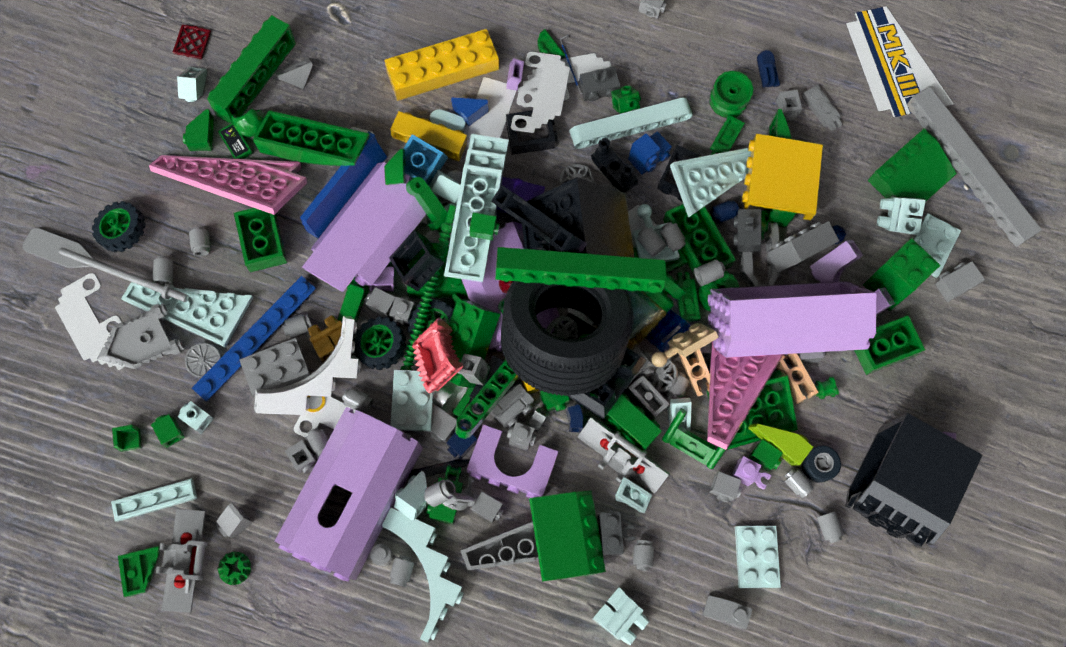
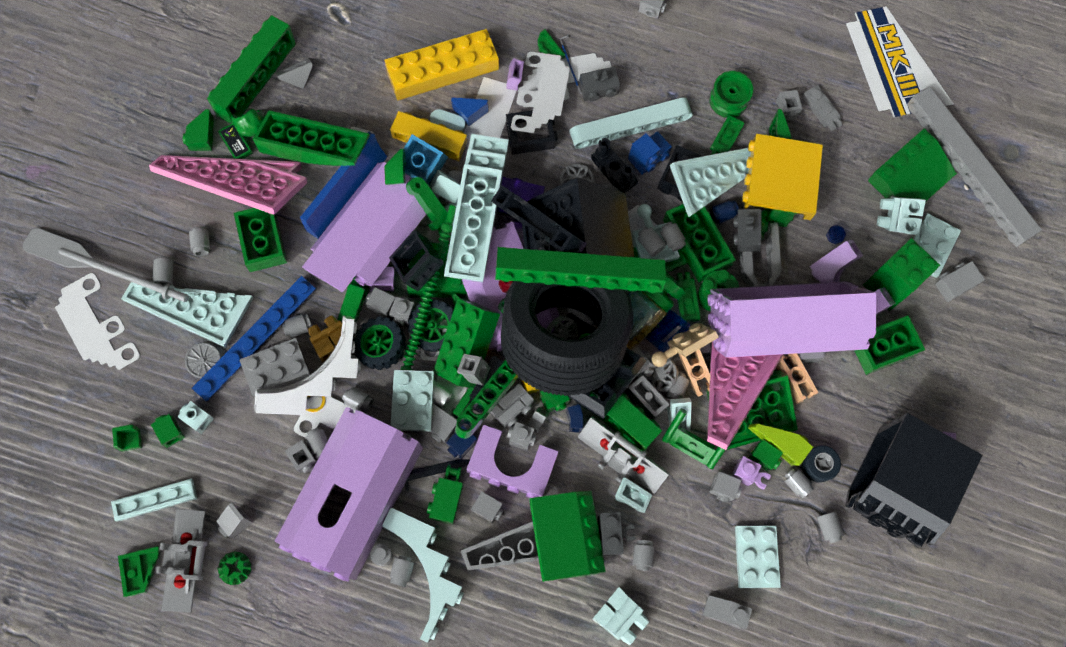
black wheel [92,201,146,252] -> none
light grey shield [97,303,185,369] -> none
dark red window [173,24,211,59] -> none
light aqua slope [177,67,207,102] -> none
light aqua slope [394,471,427,521] -> none
coral piece [412,318,464,393] -> none
light grey brick [424,480,456,507] -> none
light grey helmet [443,476,475,510] -> none
green brick [469,212,500,240] -> none
green brick [611,85,641,114] -> none
light grey brick [694,259,725,286] -> none
dark blue arm [757,50,780,88] -> none
light grey piece [767,221,839,273] -> none
green brick [815,376,839,399] -> none

